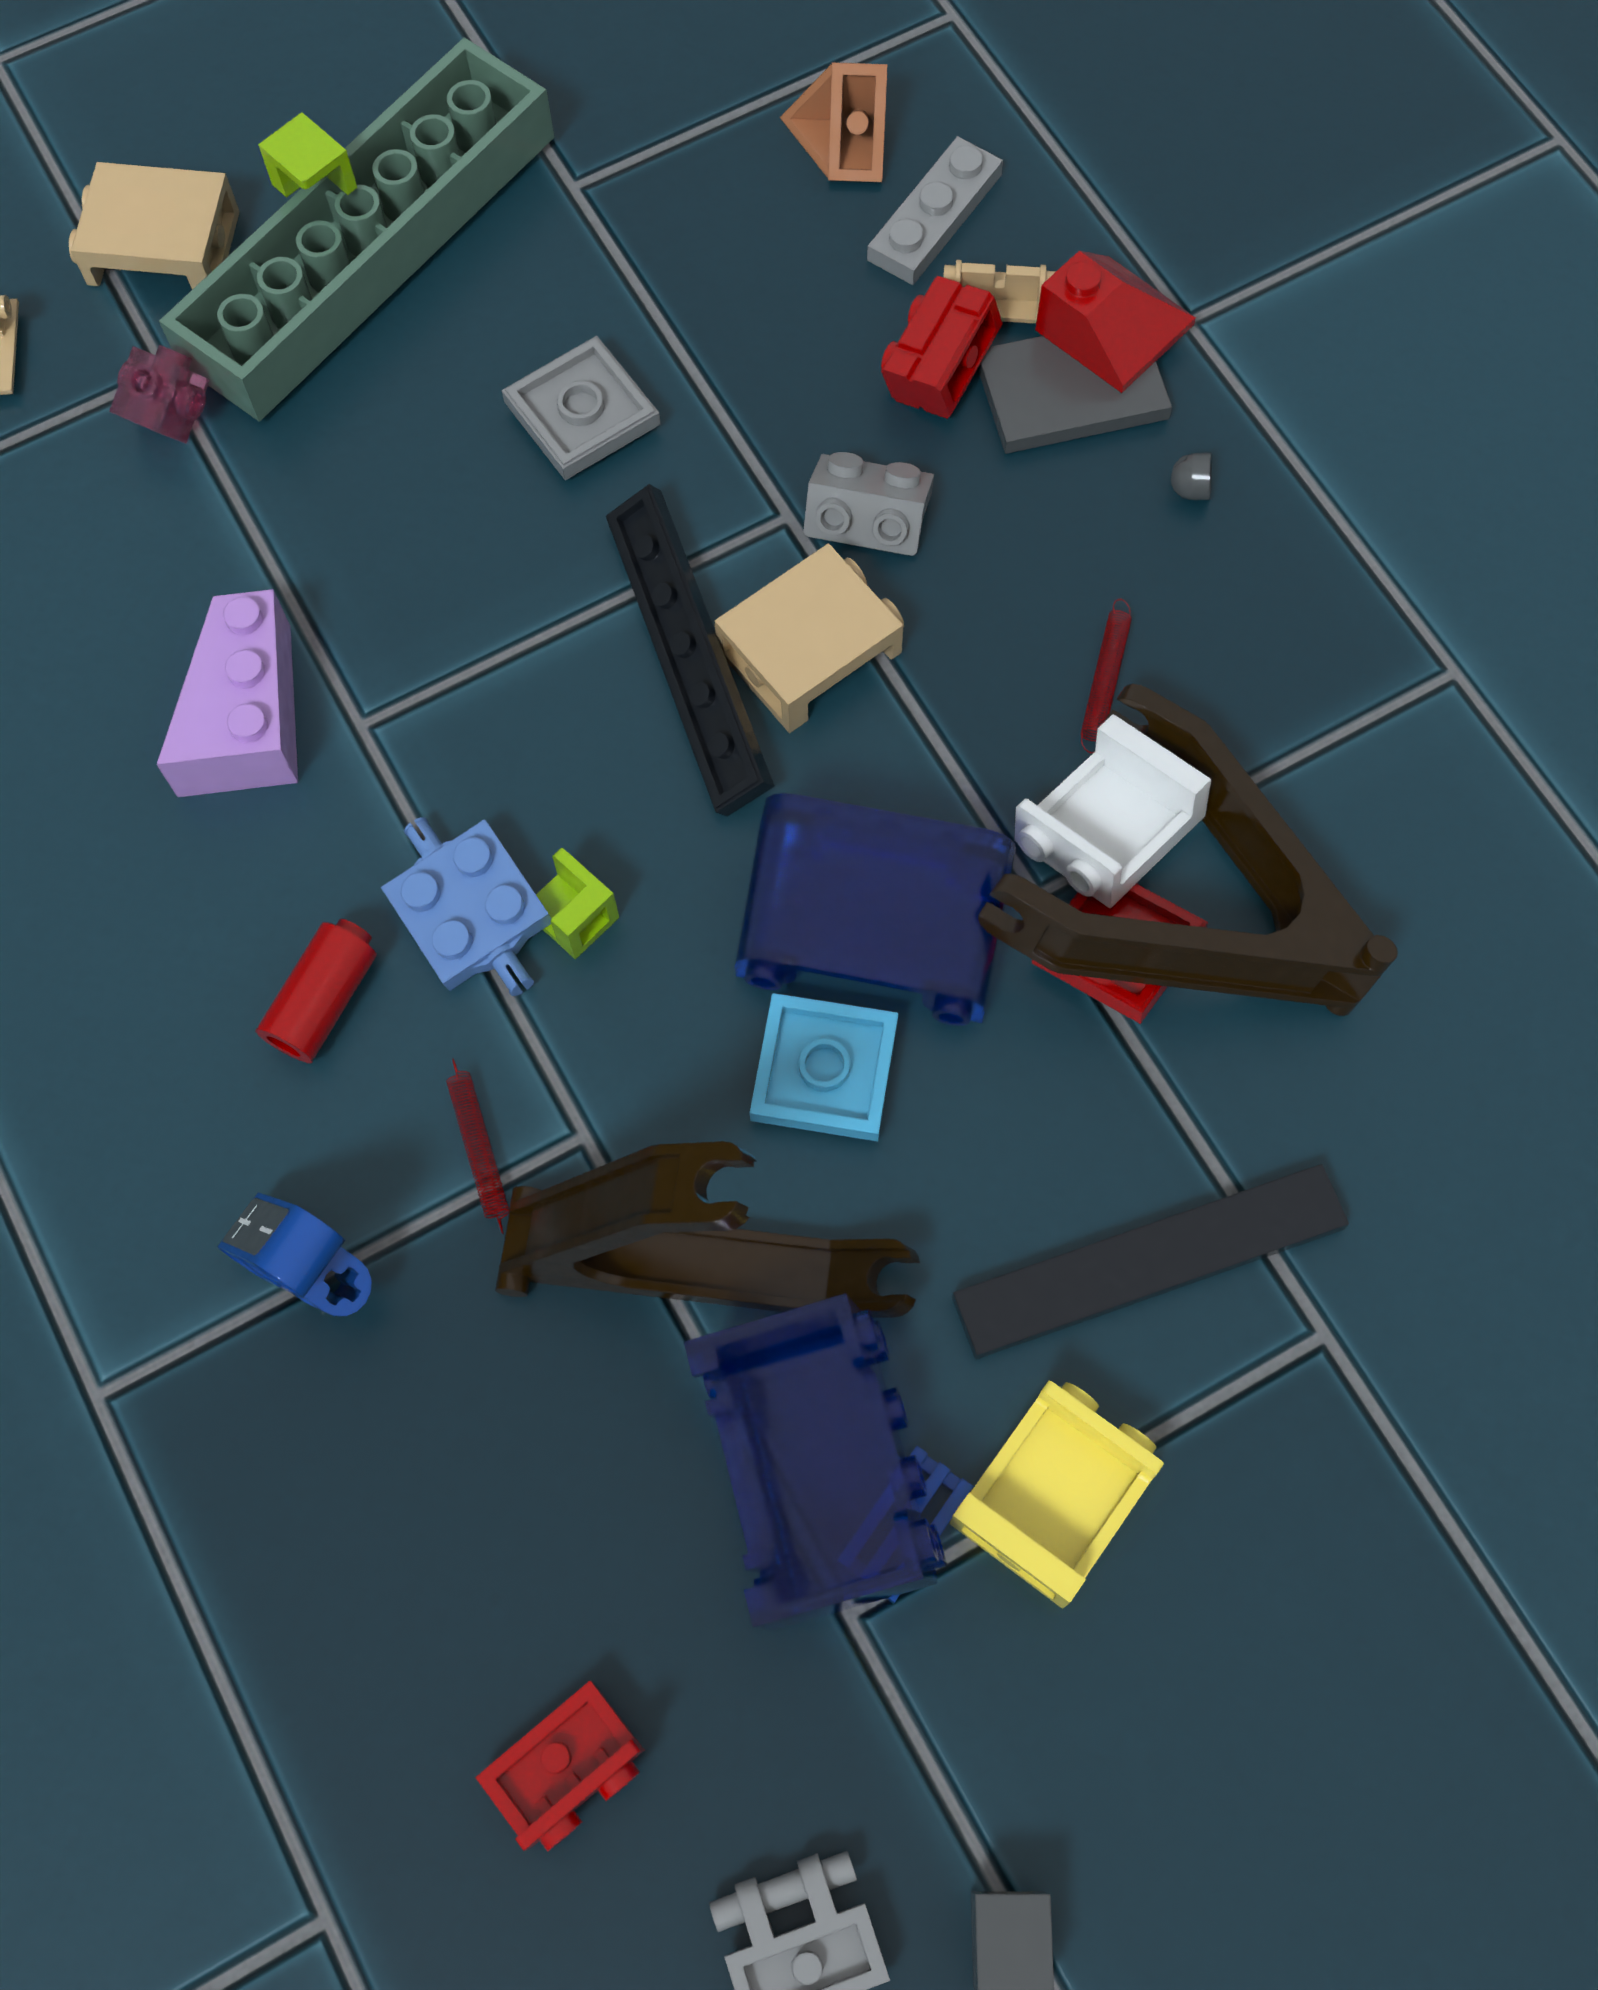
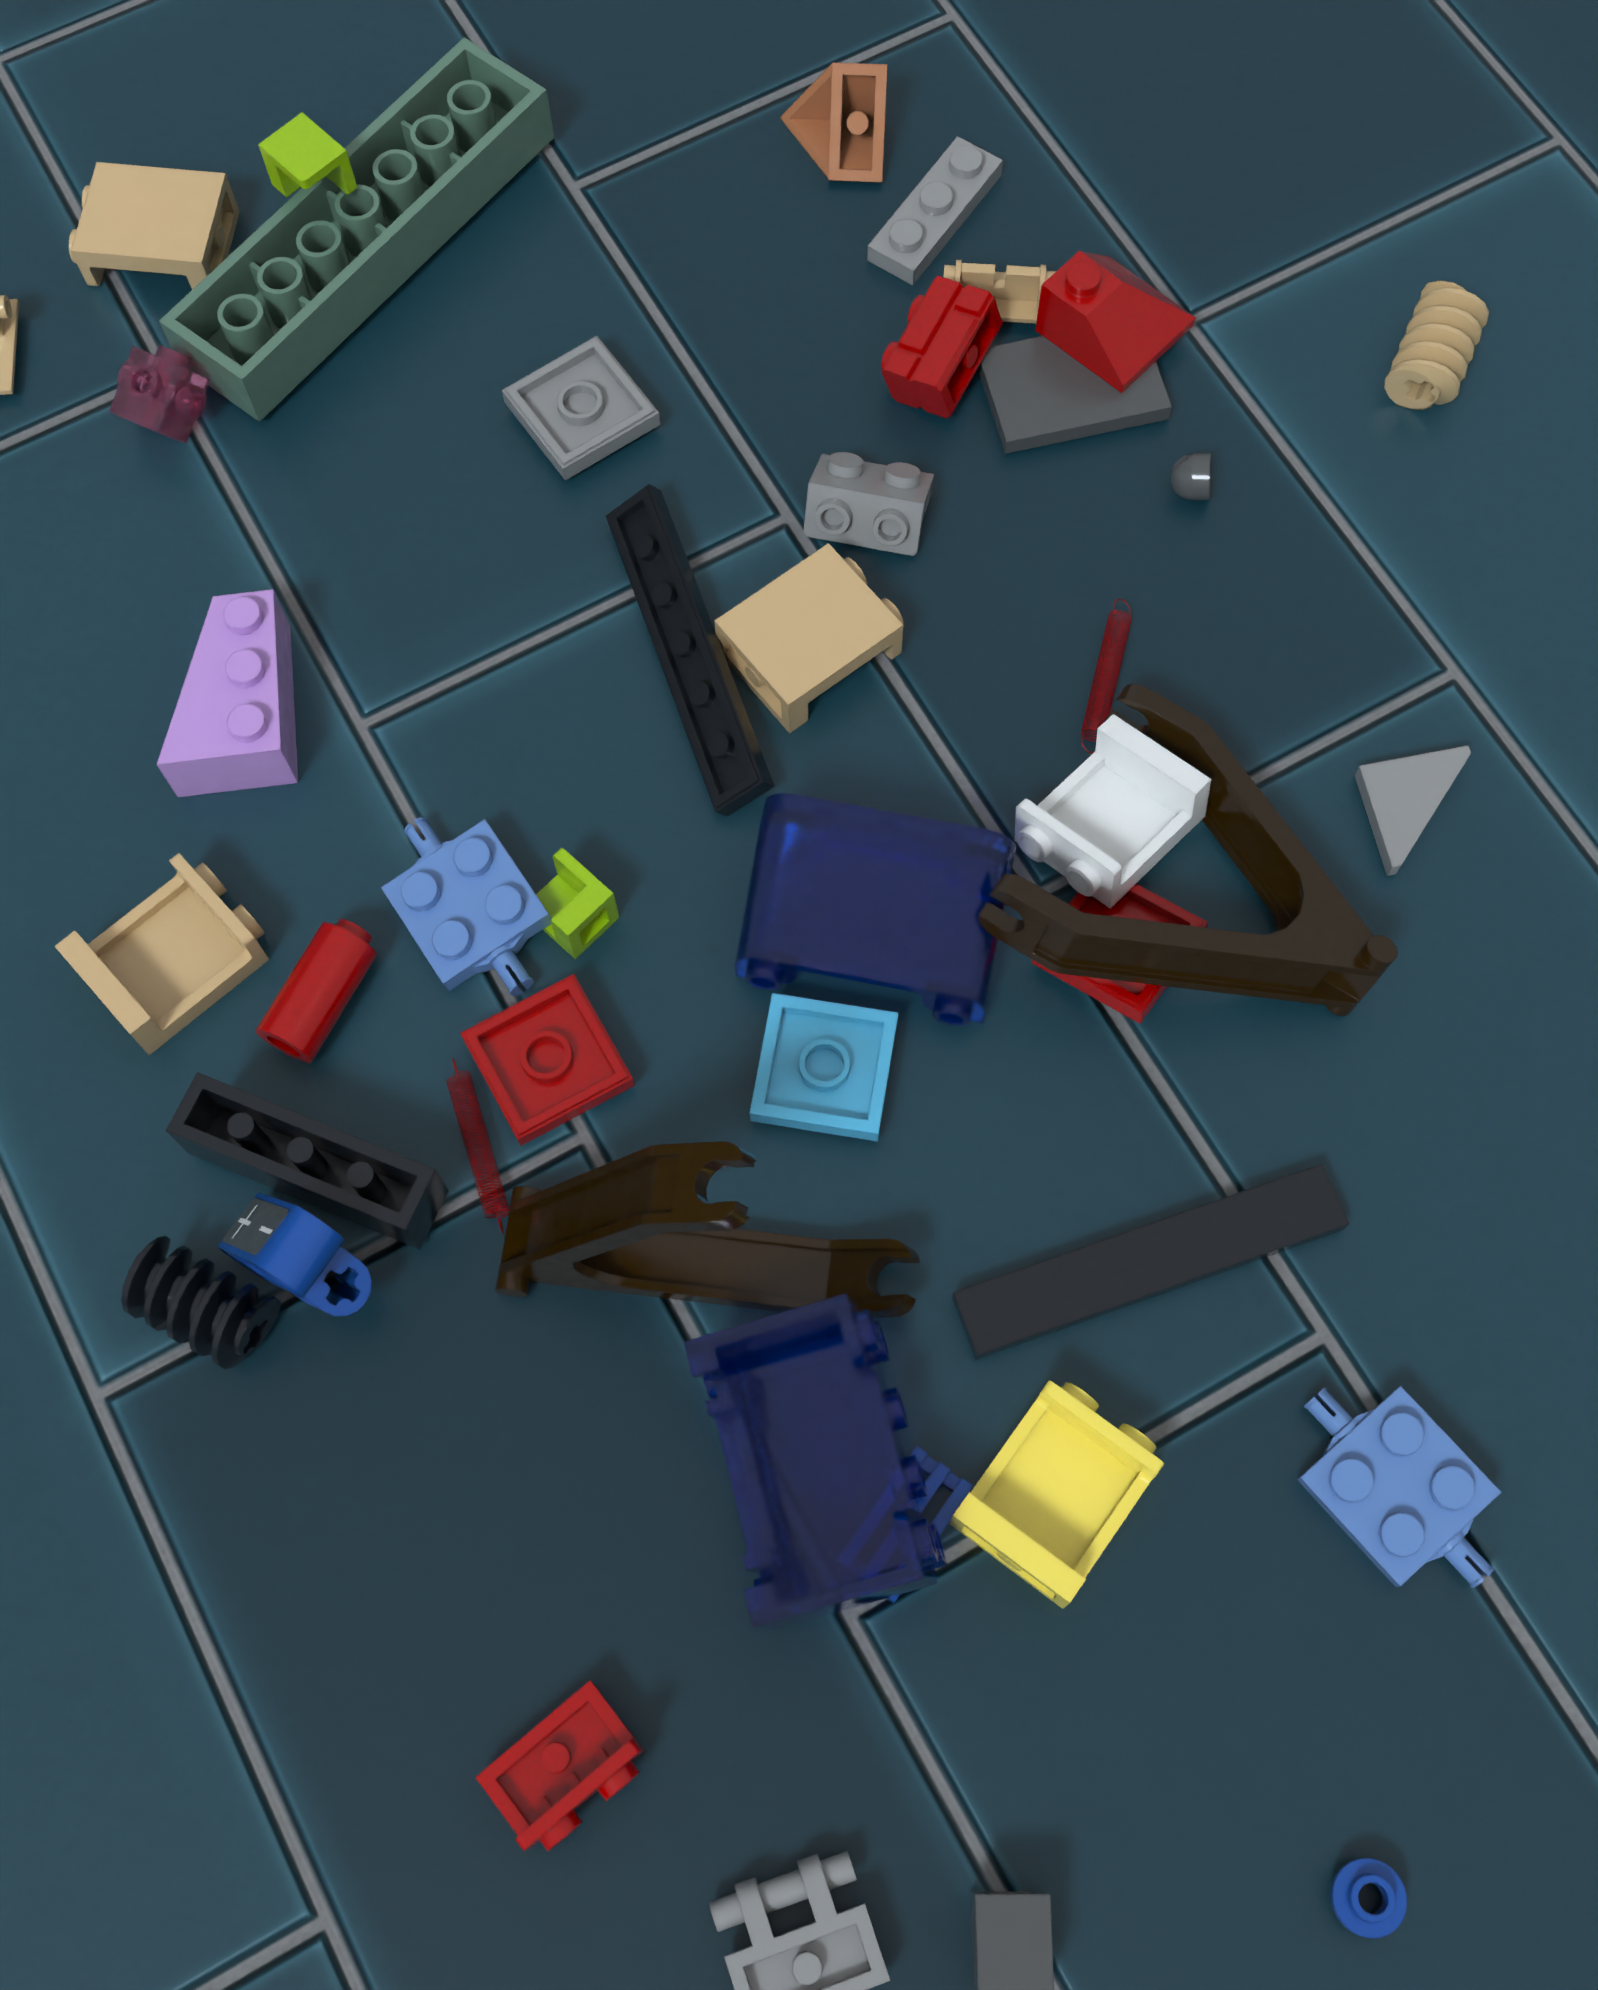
none -> tan panel [55,853,269,1055]
none -> black piece [121,1236,281,1369]
none -> black brick [166,1072,449,1249]
none -> red plate [460,974,635,1146]
none -> medium blue plate [1297,1386,1501,1589]
none -> blue plate [1330,1858,1407,1938]
none -> light grey tile [1354,745,1471,876]
none -> tan piece [1384,280,1489,410]

